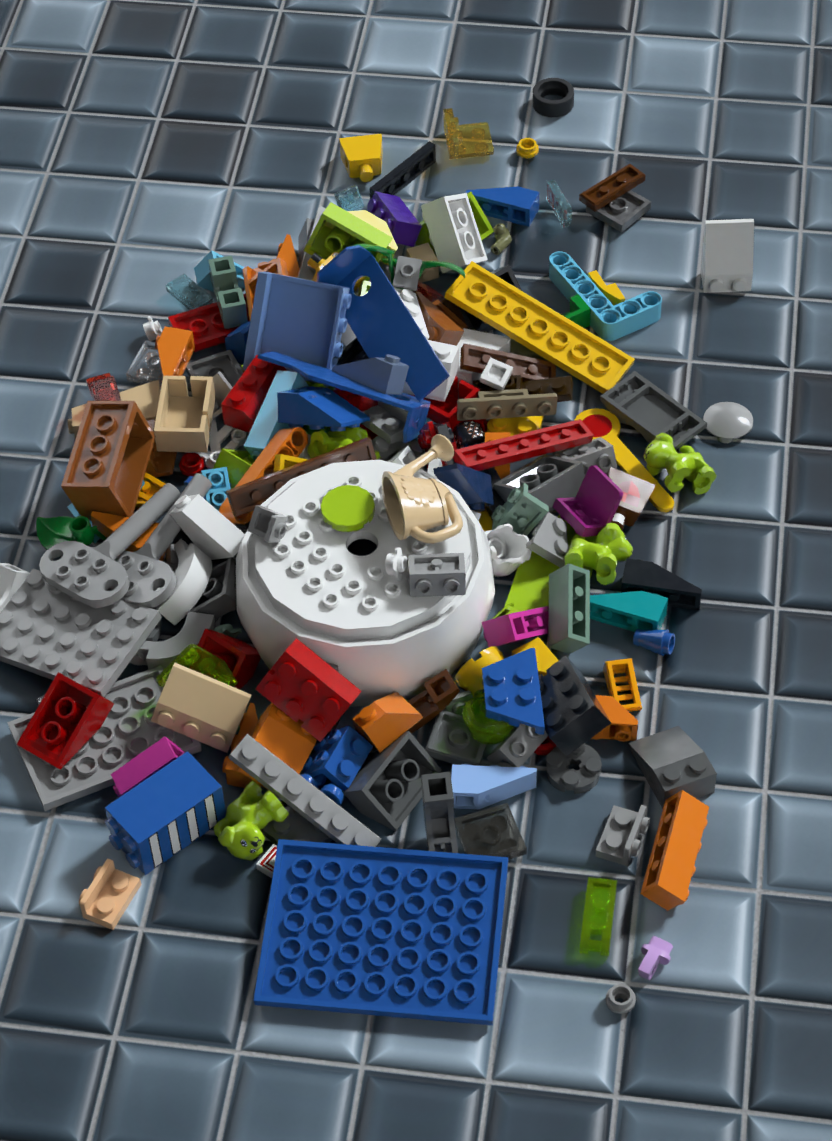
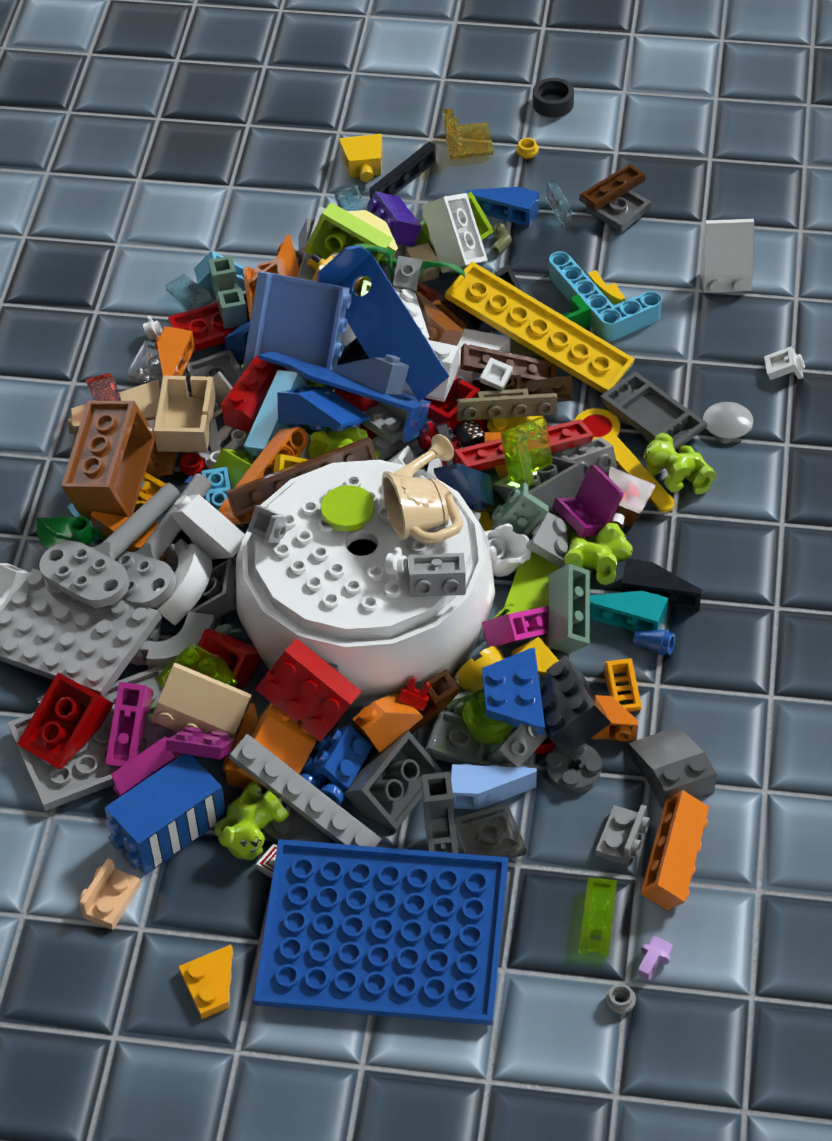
none -> dark pink slope [105,682,153,767]
none -> magenta plate [165,727,237,759]
none -> light orange wing [178,945,234,1019]
none -> red tile [398,676,431,711]
none -> clear neon green bracket [501,417,553,486]
none -> white bracket [764,346,805,380]

